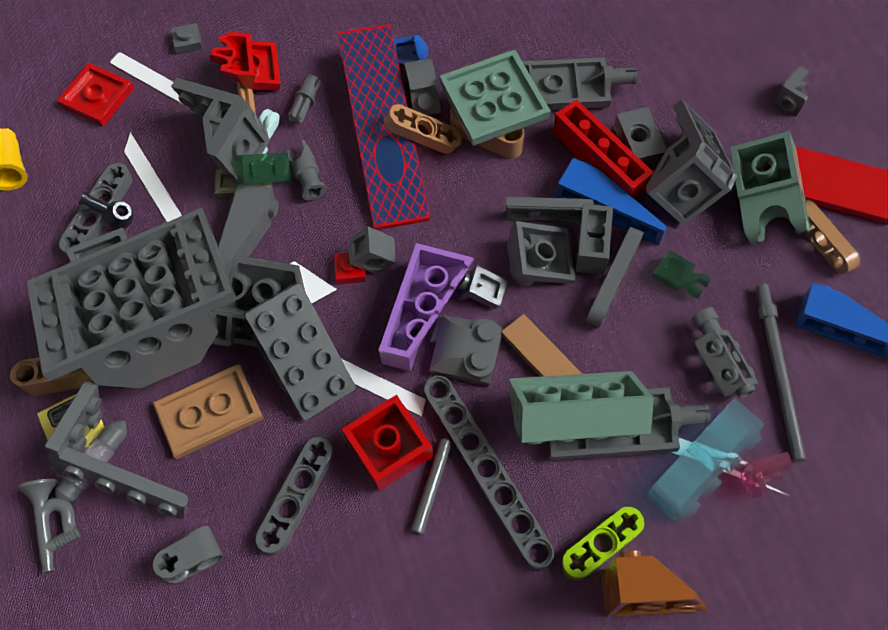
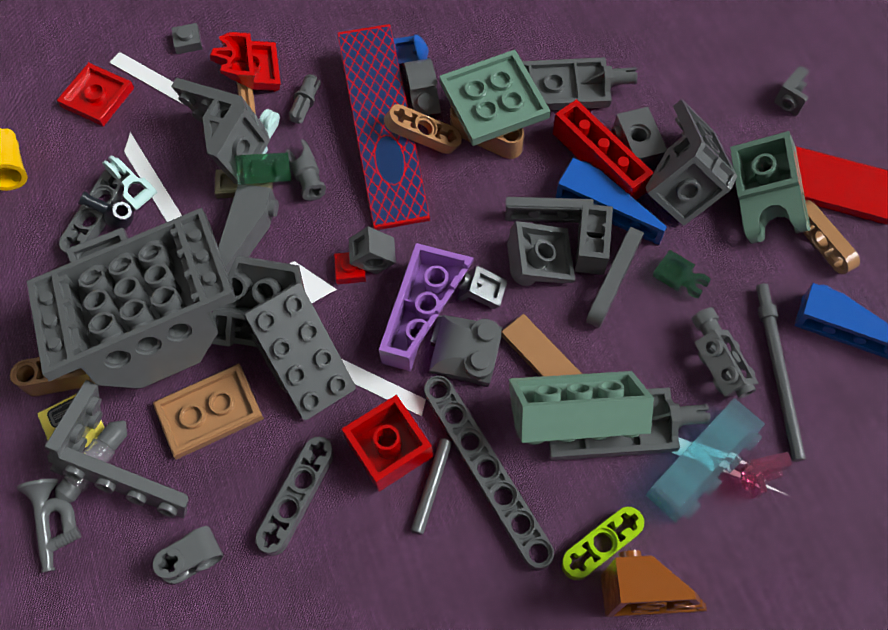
none -> light aqua piece [102,155,157,211]

